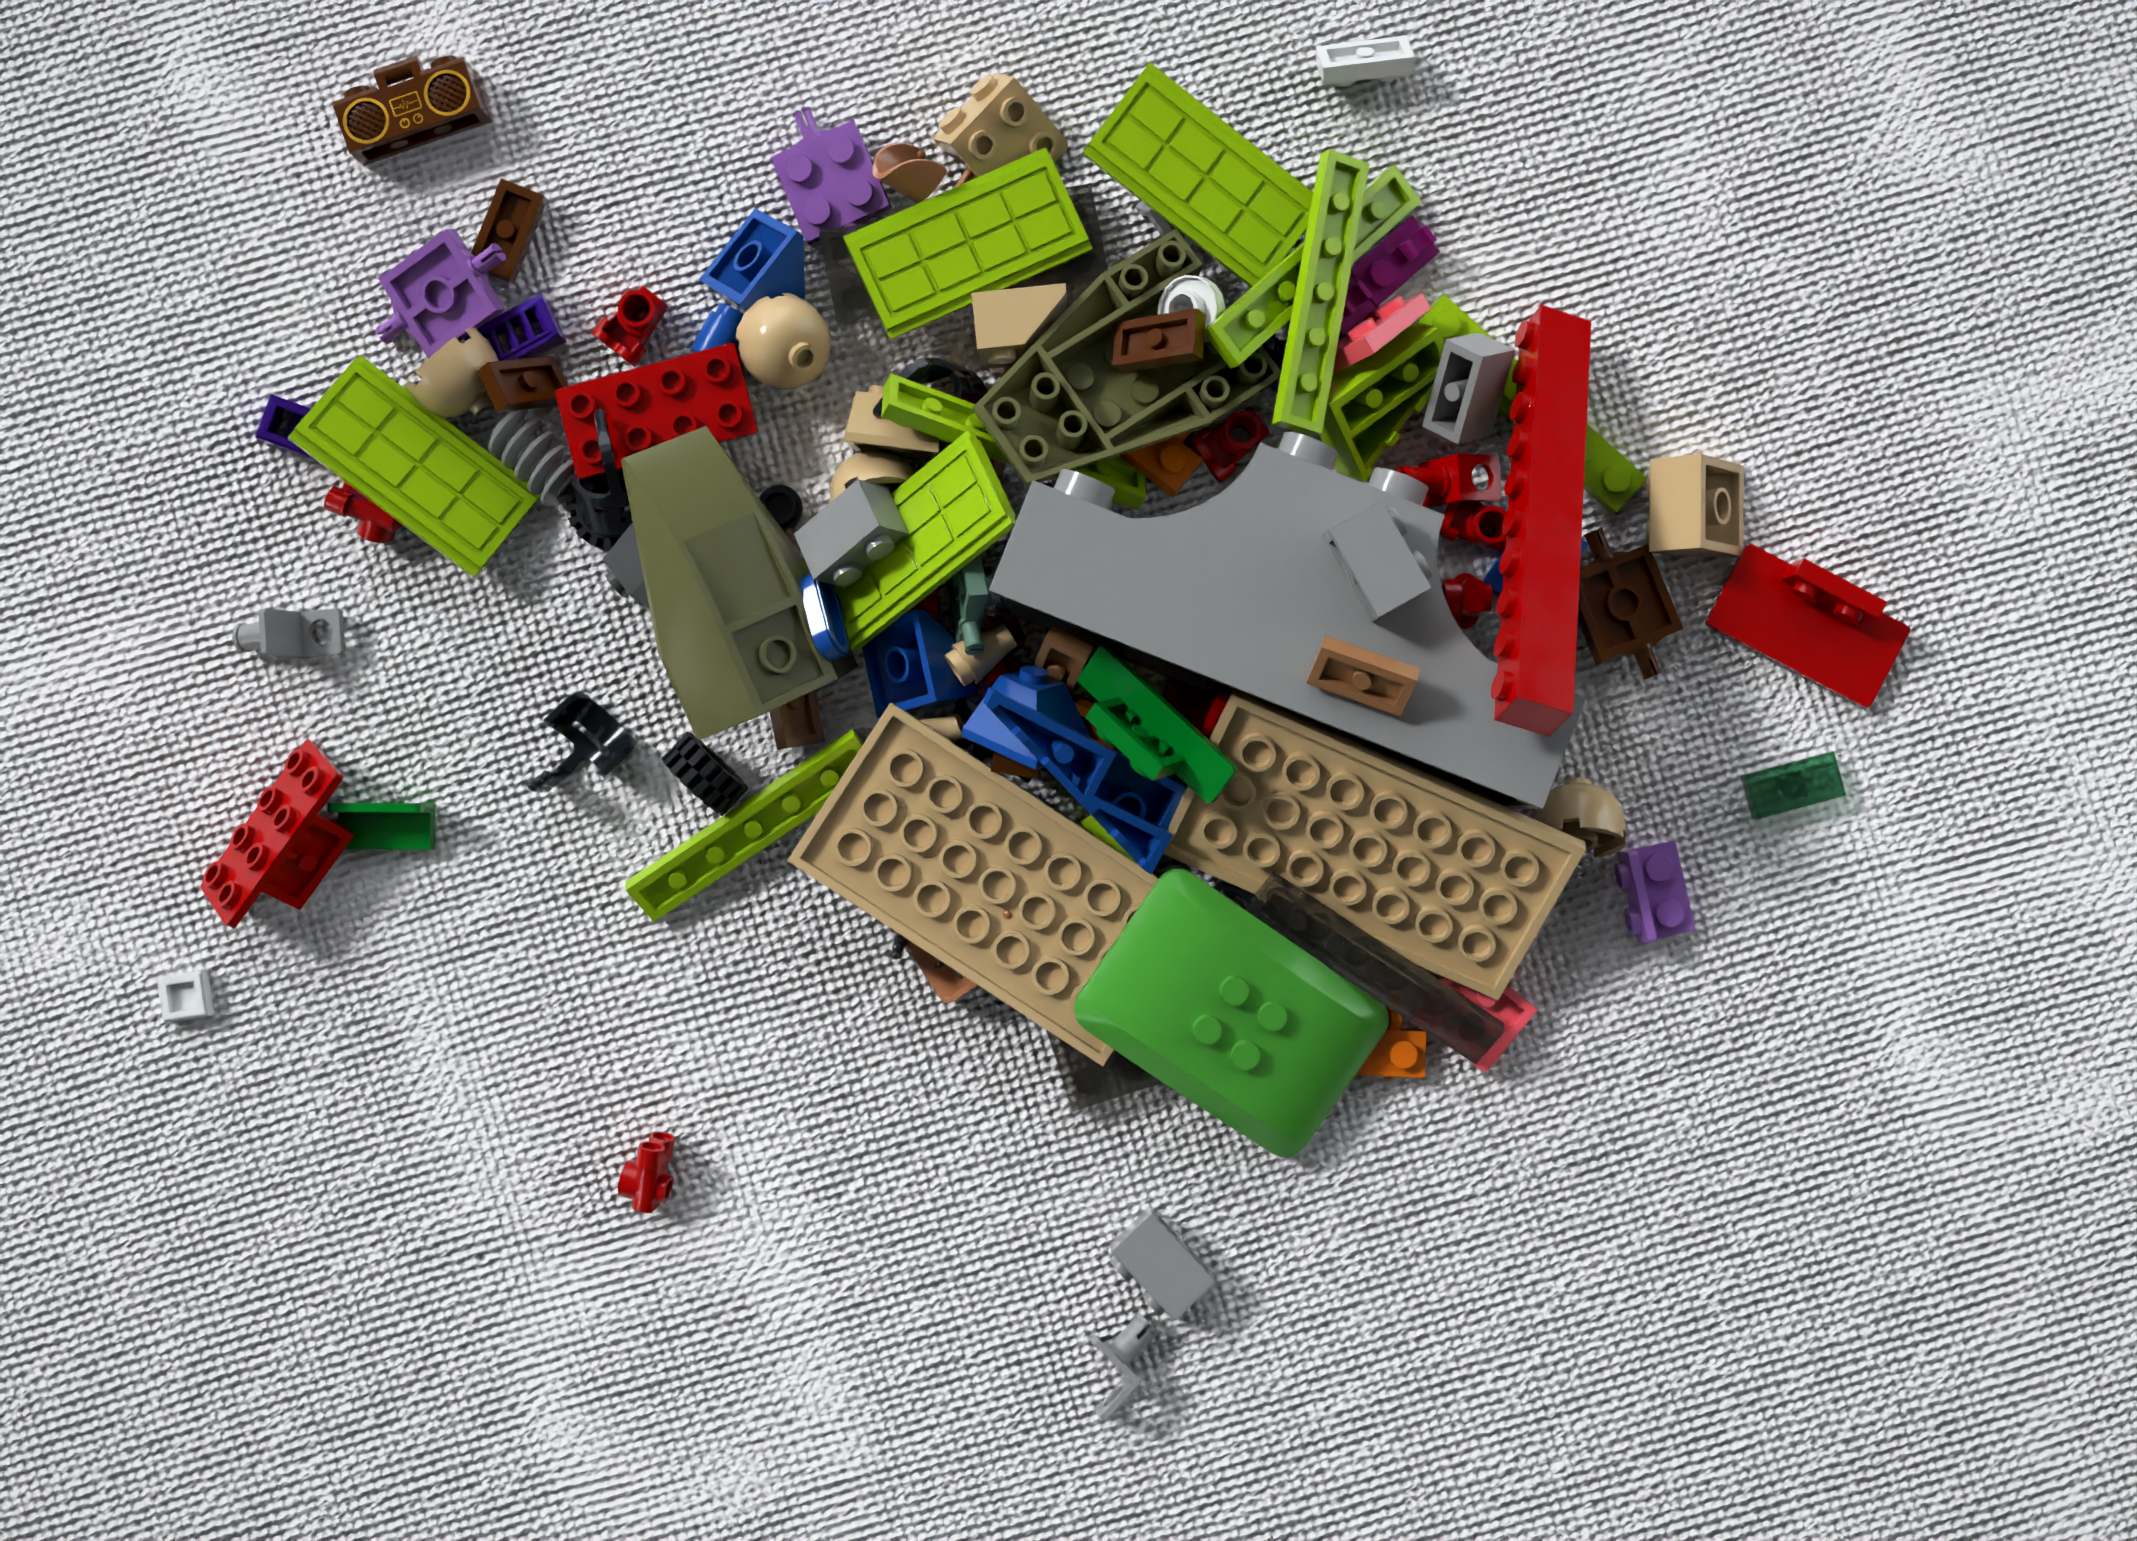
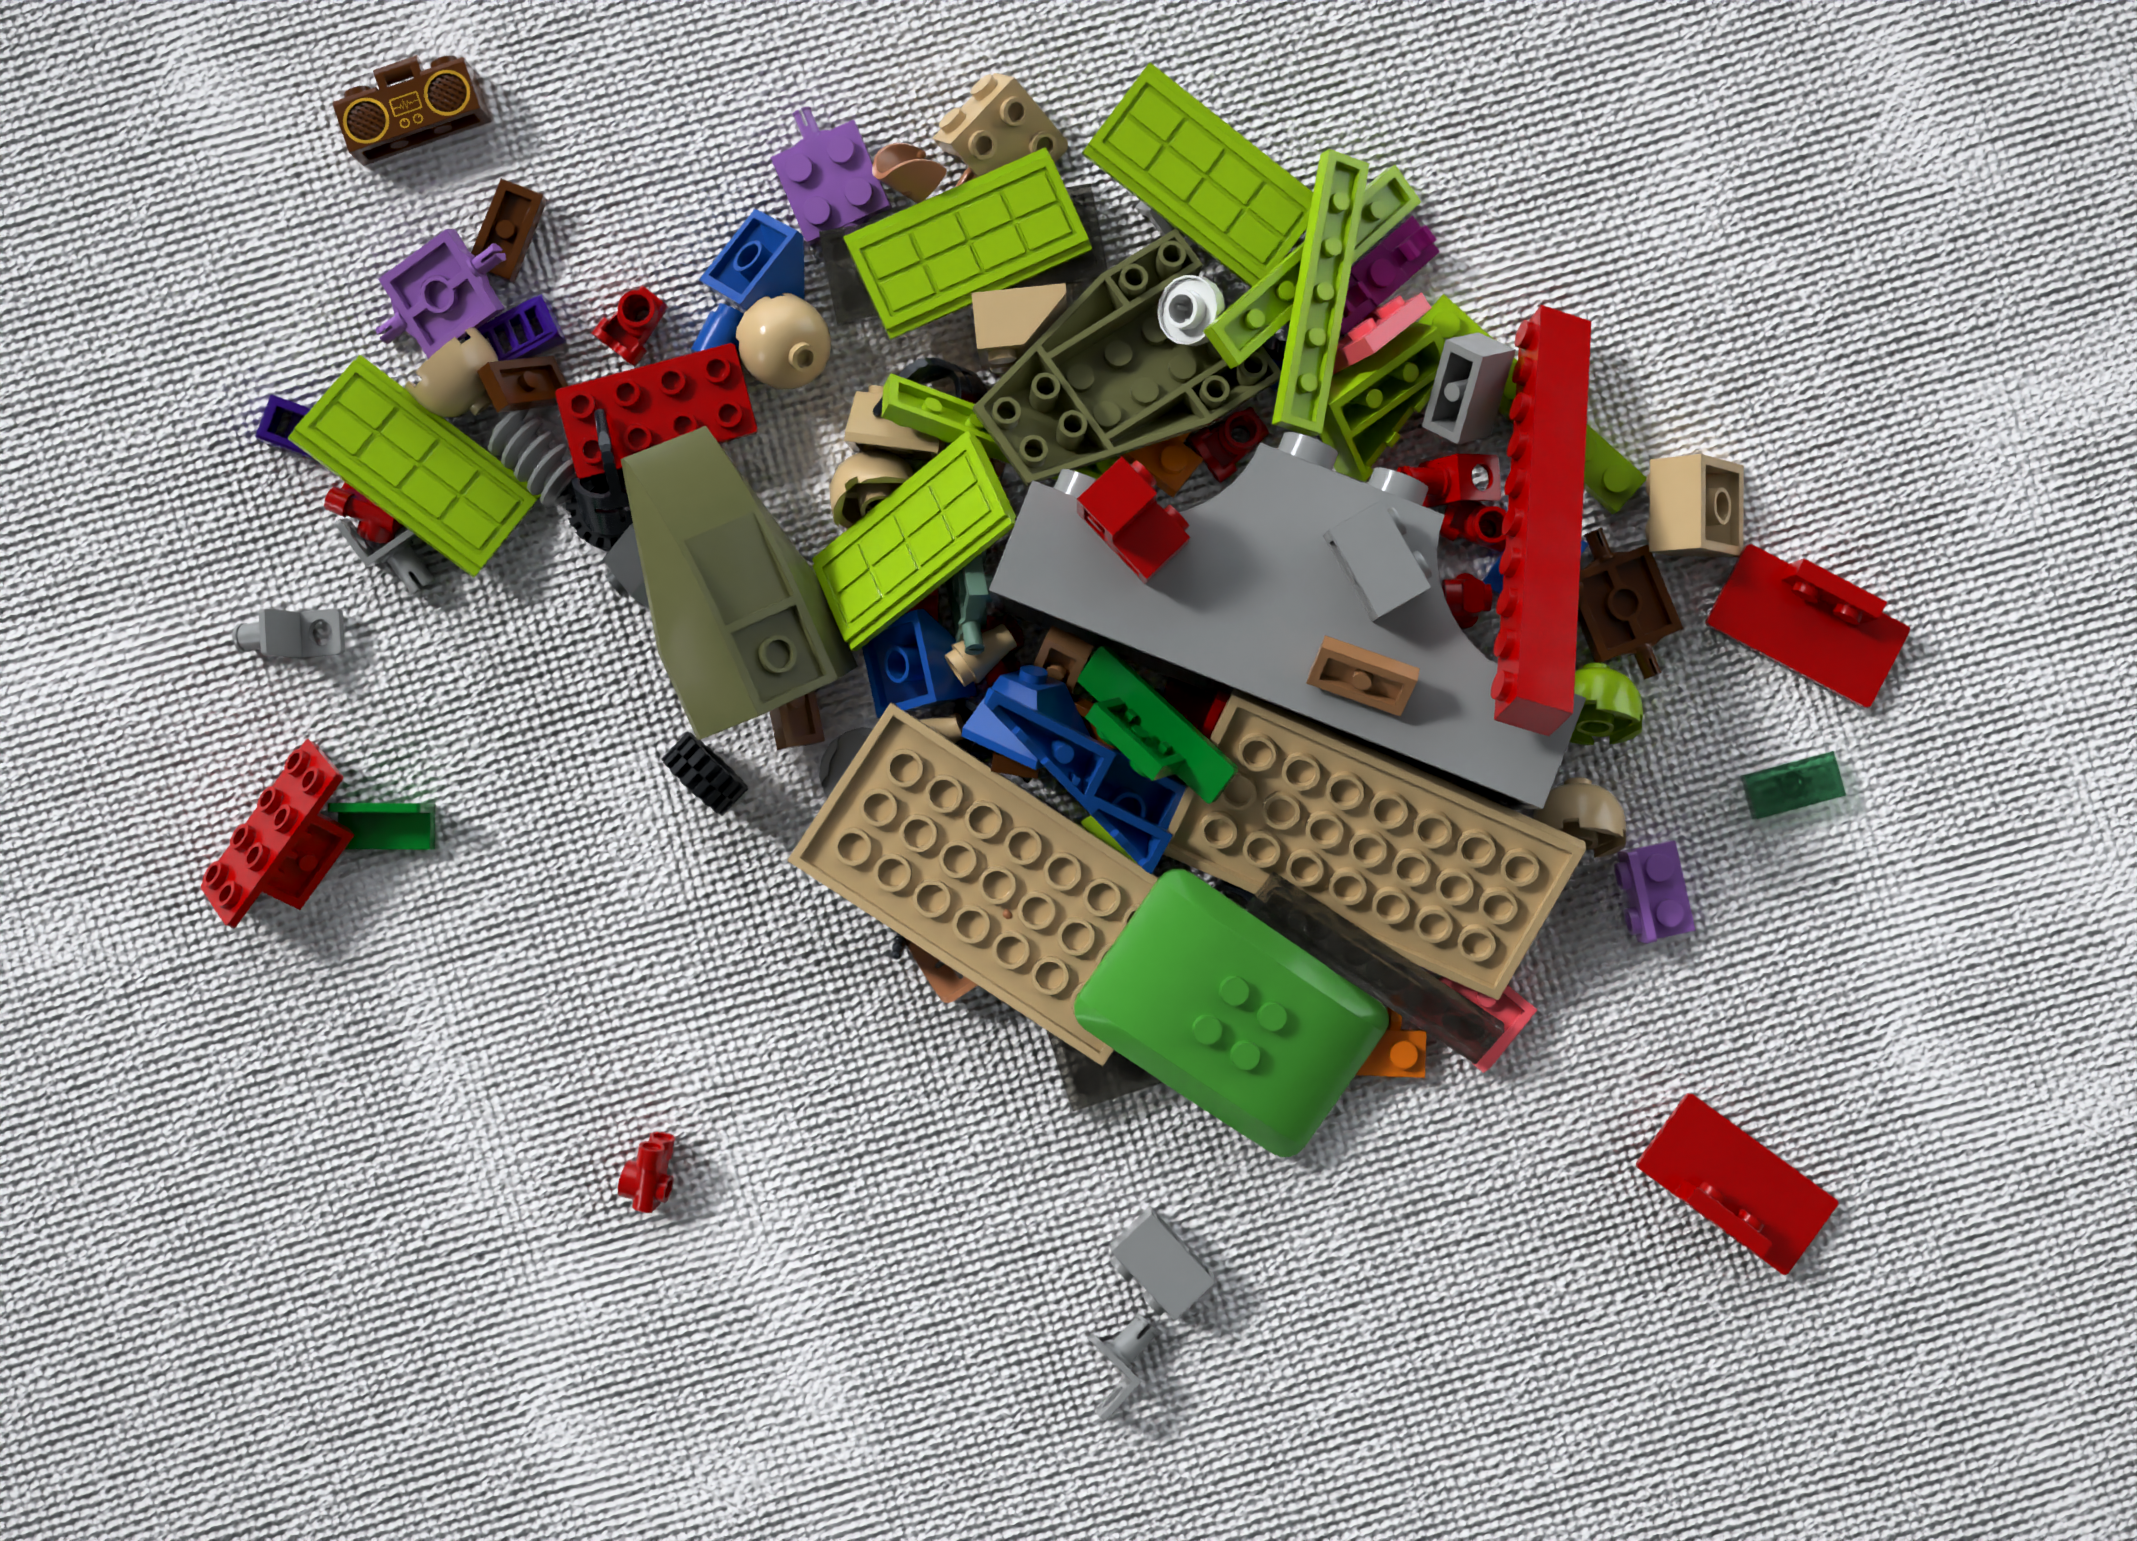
white tile [157,970,215,1023] -> none
black helmet [527,693,636,792] -> none
lime plate [625,729,864,922] -> none
black plate [759,485,803,531] -> none
light grey brick [794,479,909,587] -> none
blue tile [800,573,850,662] -> none
reddish brown plate [1112,308,1206,373] -> none
white plate [1316,36,1415,87] -> none
none -> light grey bracket [334,518,436,596]
none -> red brick [1077,456,1191,584]
none -> lime cylinder [1569,662,1643,745]
none -> red bracket [1636,1093,1839,1275]

